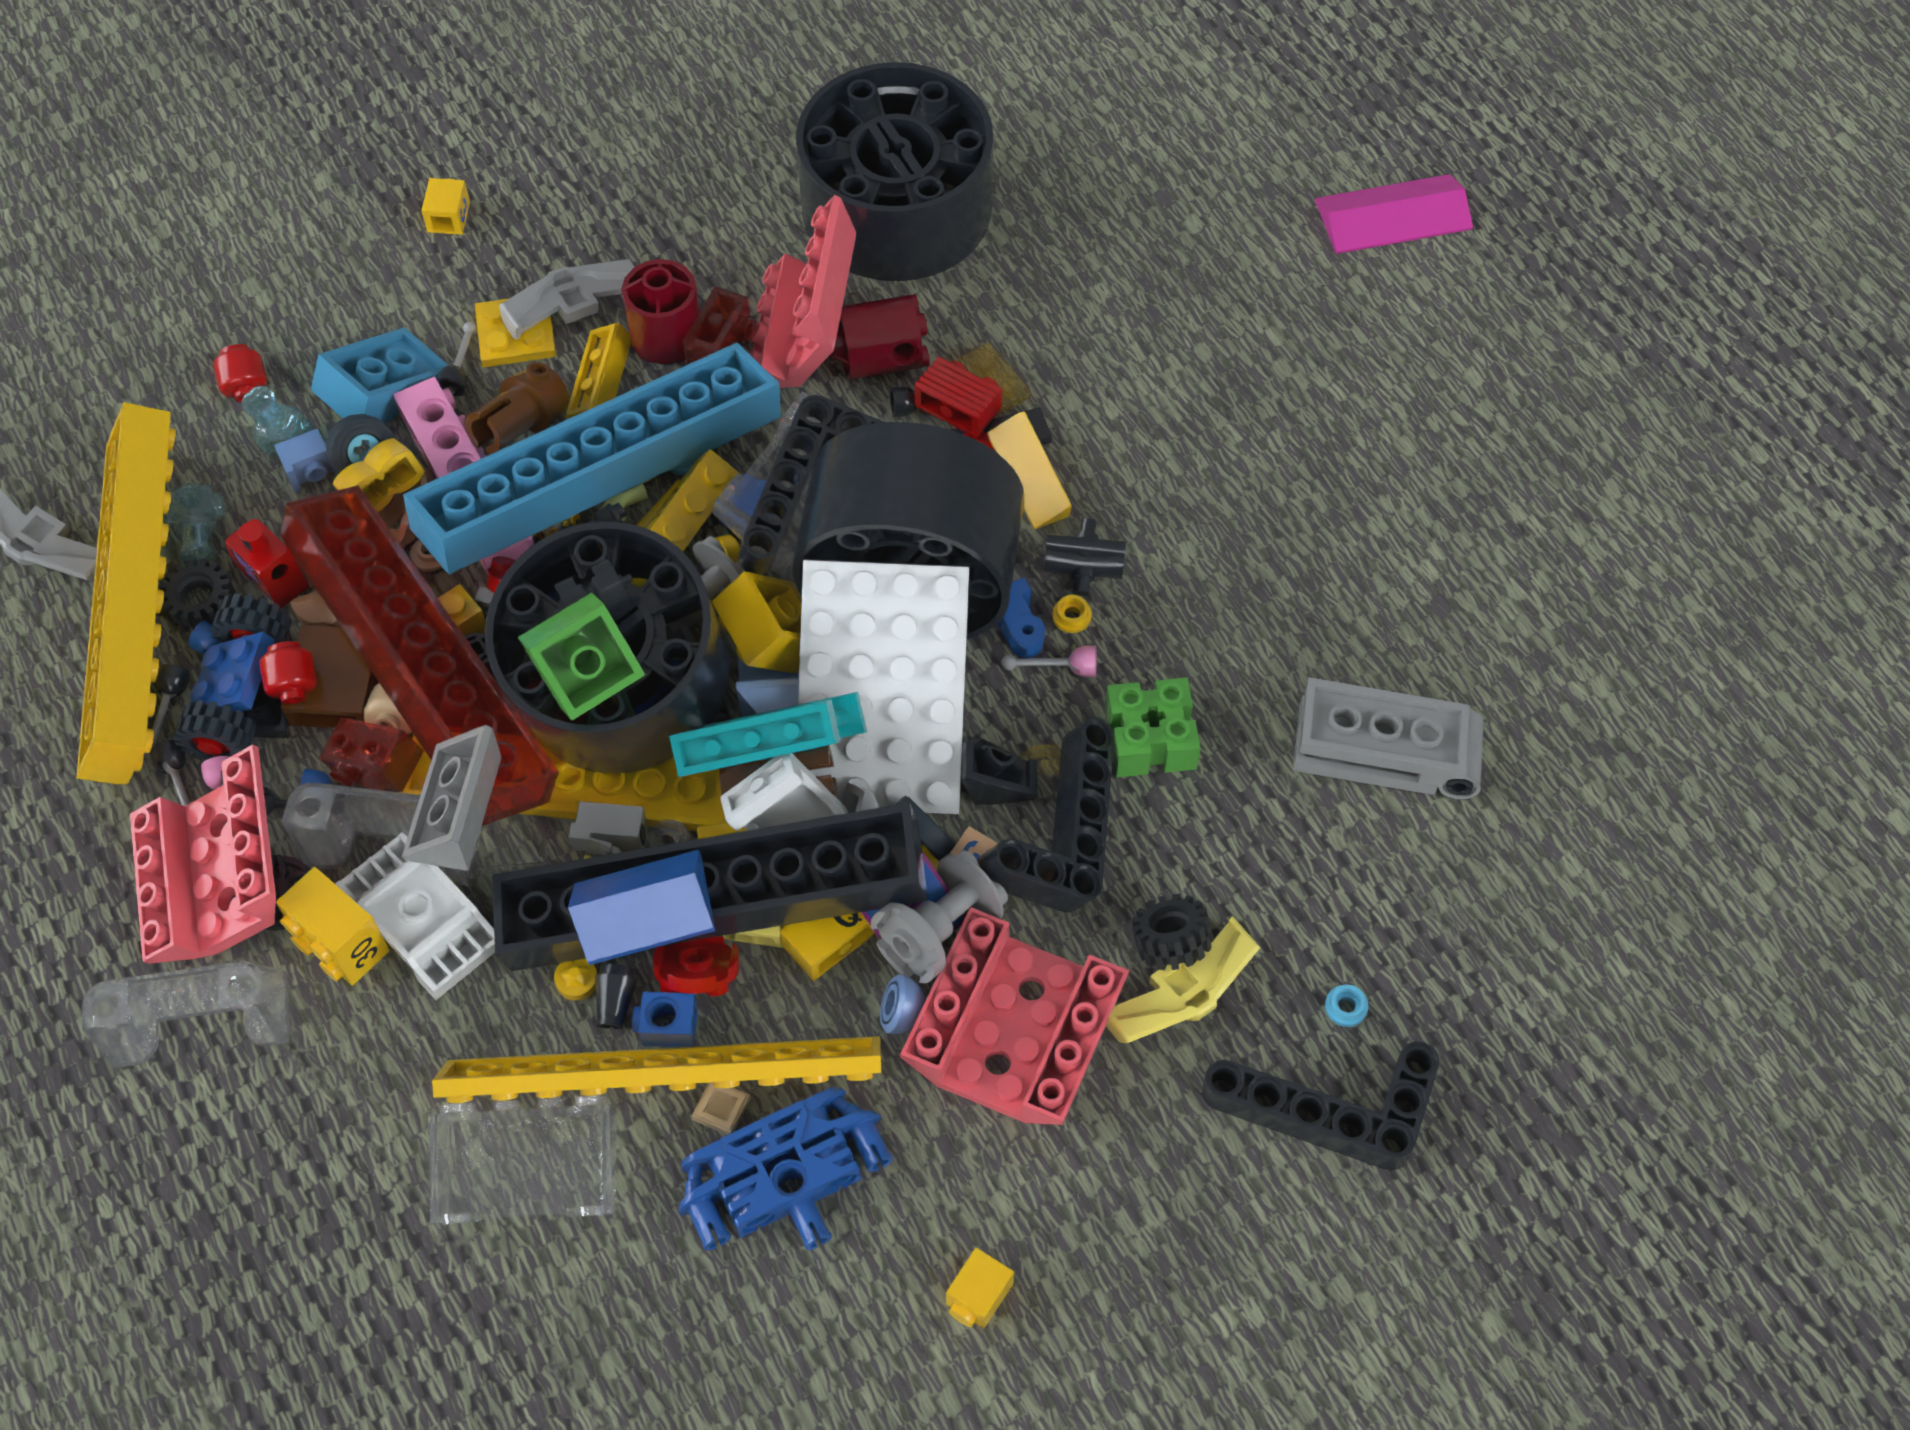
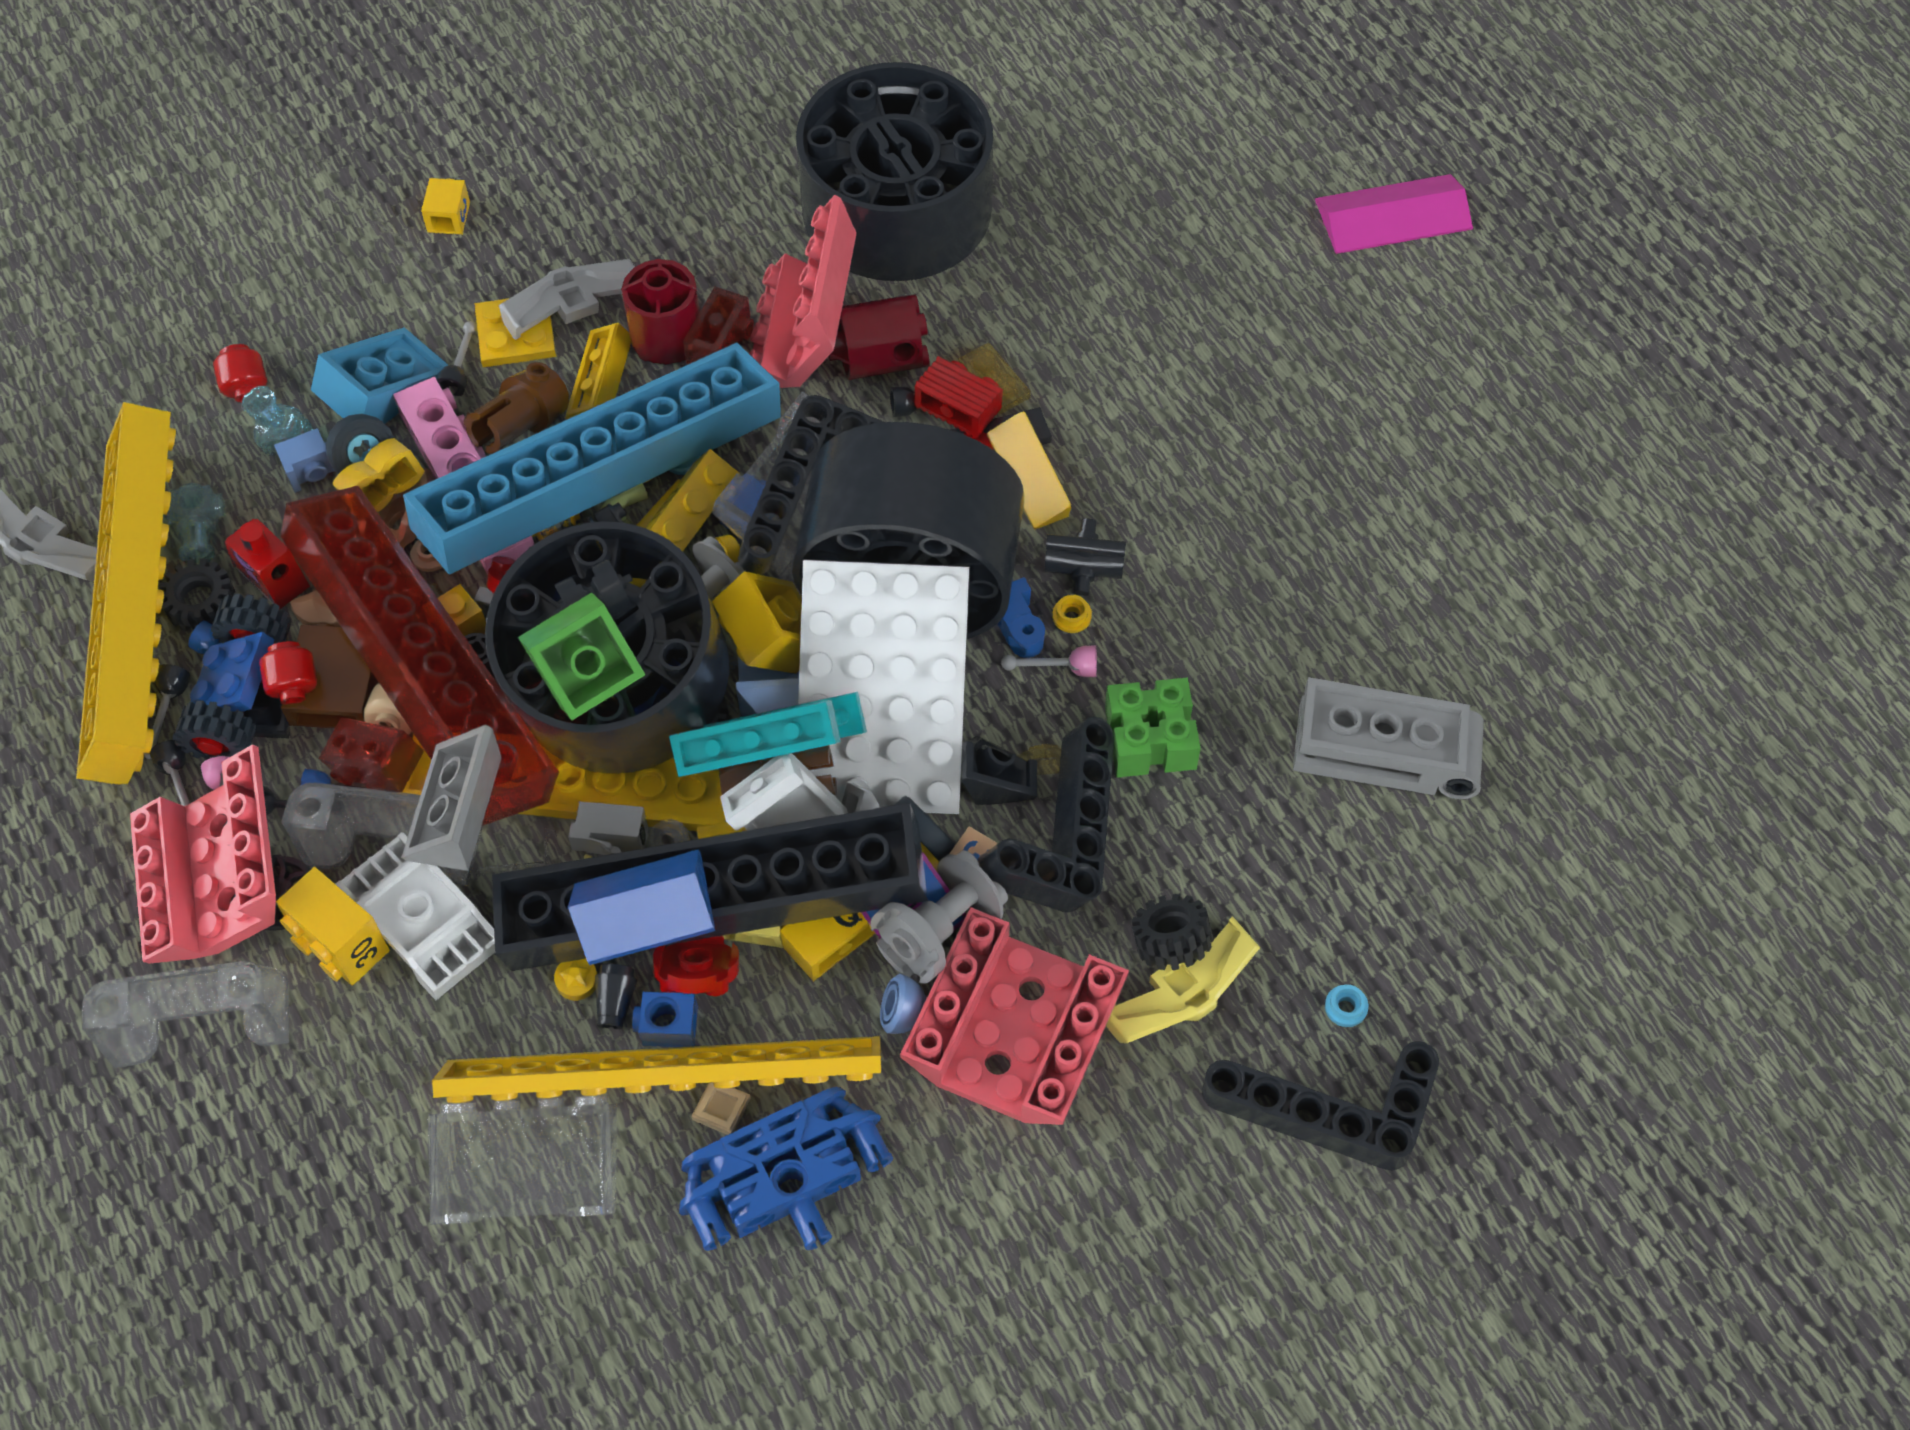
yellow brick [946,1248,1014,1328] -> none

